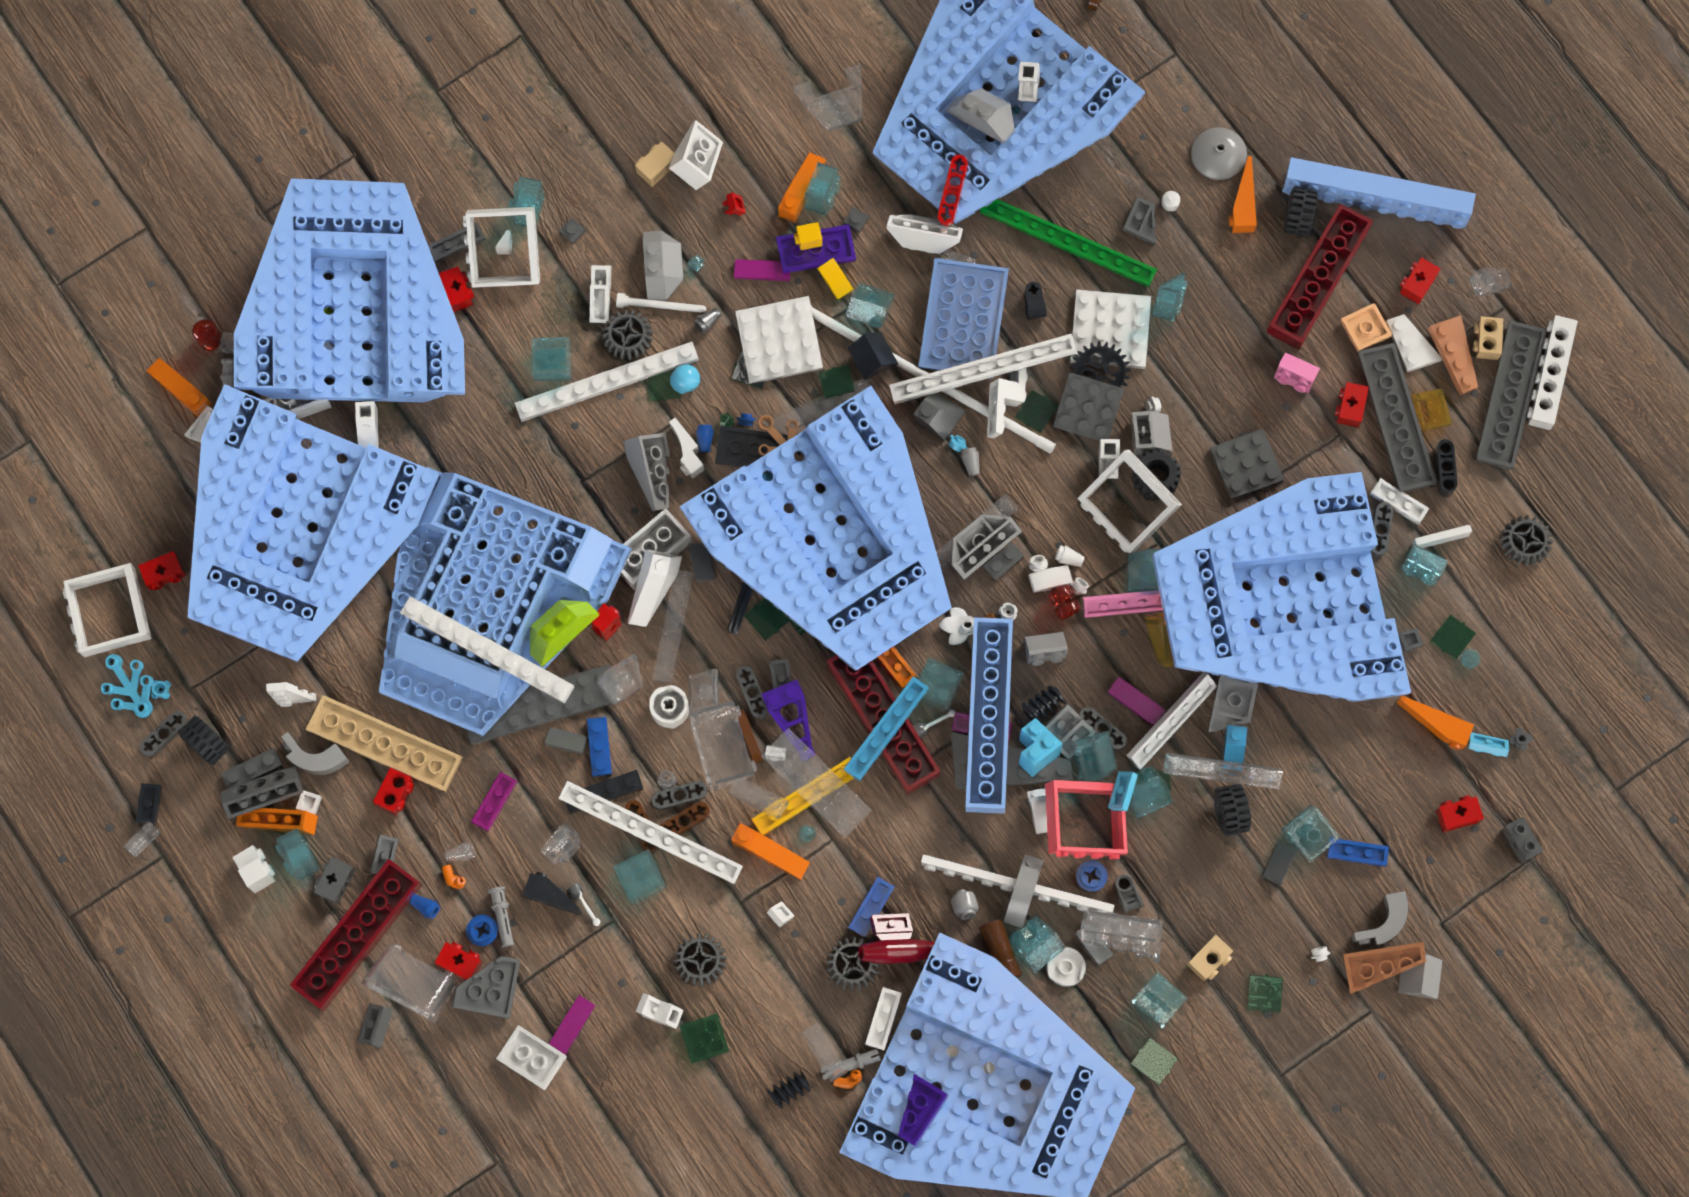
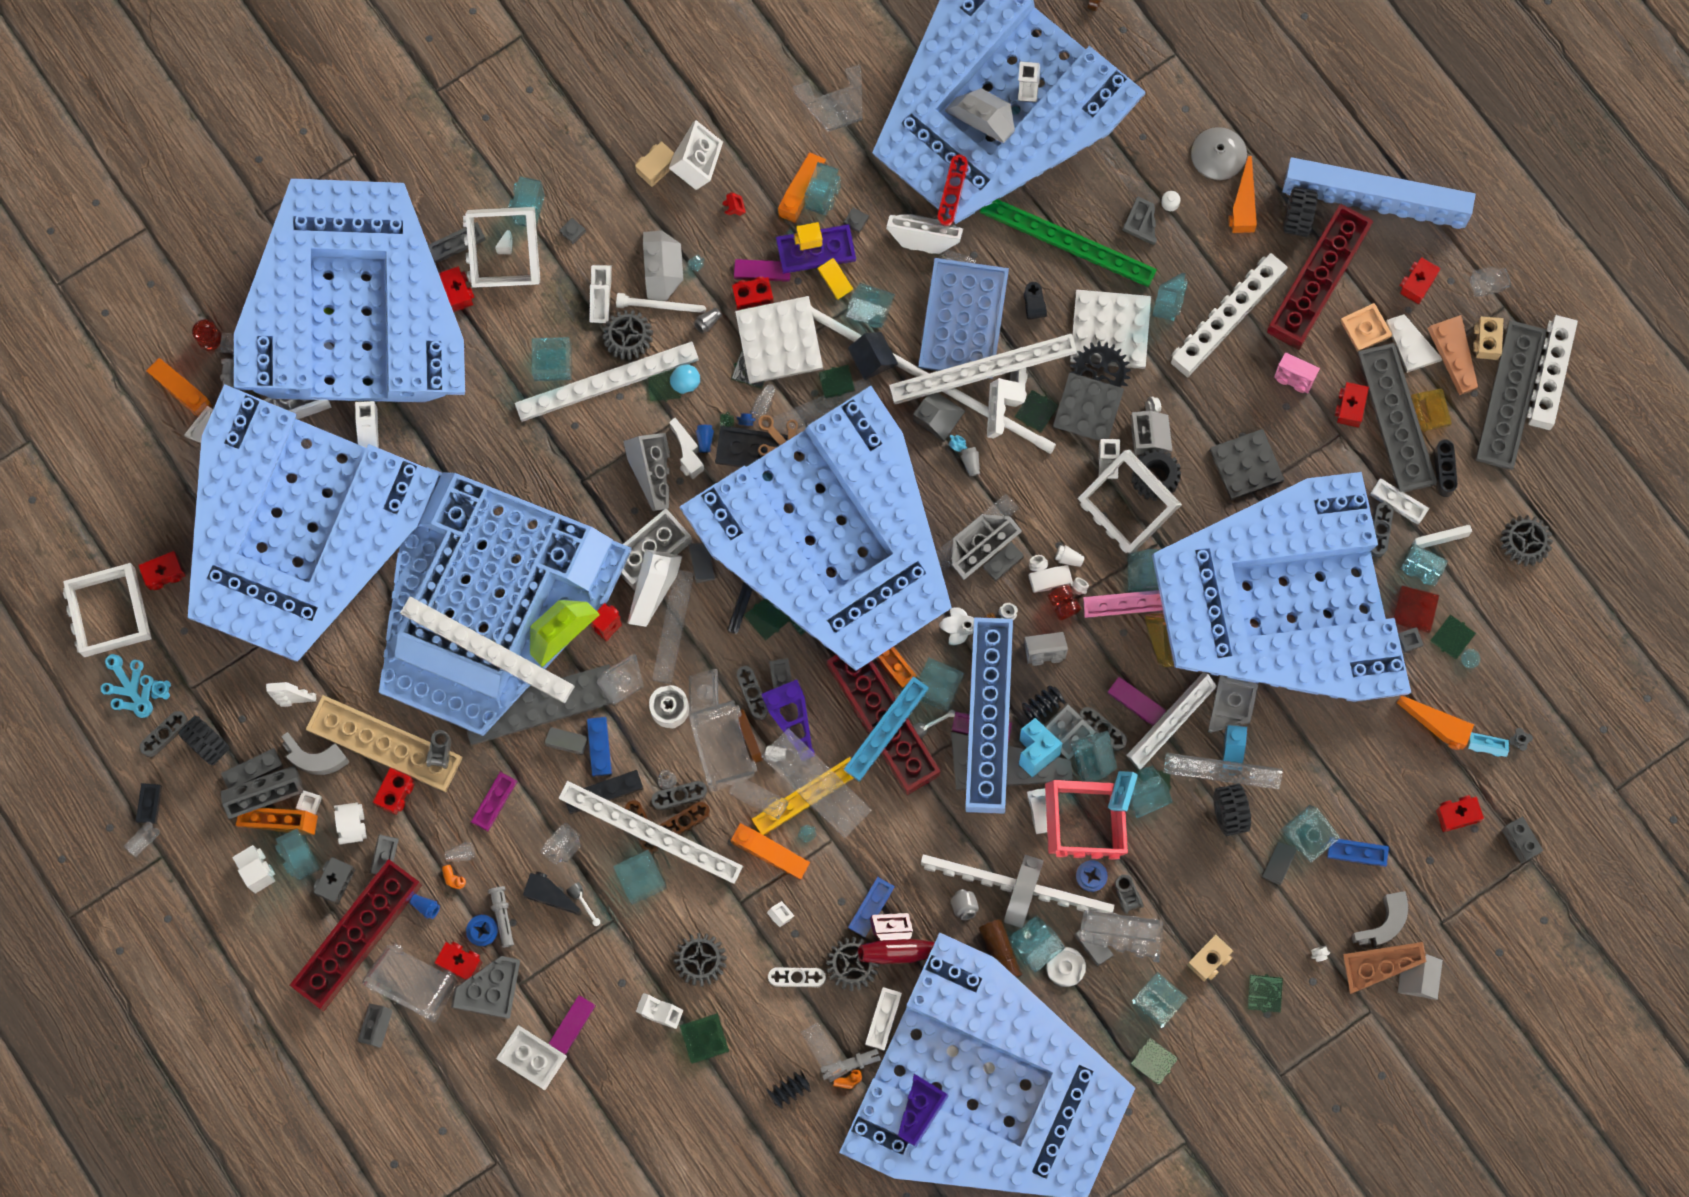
none -> white brick [334,802,367,845]
none -> dark grey piece [427,730,451,769]
none -> red brick [732,277,774,311]
none -> clear hinge [750,384,775,419]
none -> white beam [768,968,826,987]
none -> white brick [1171,253,1288,378]
none -> clear red plate [1393,585,1439,633]

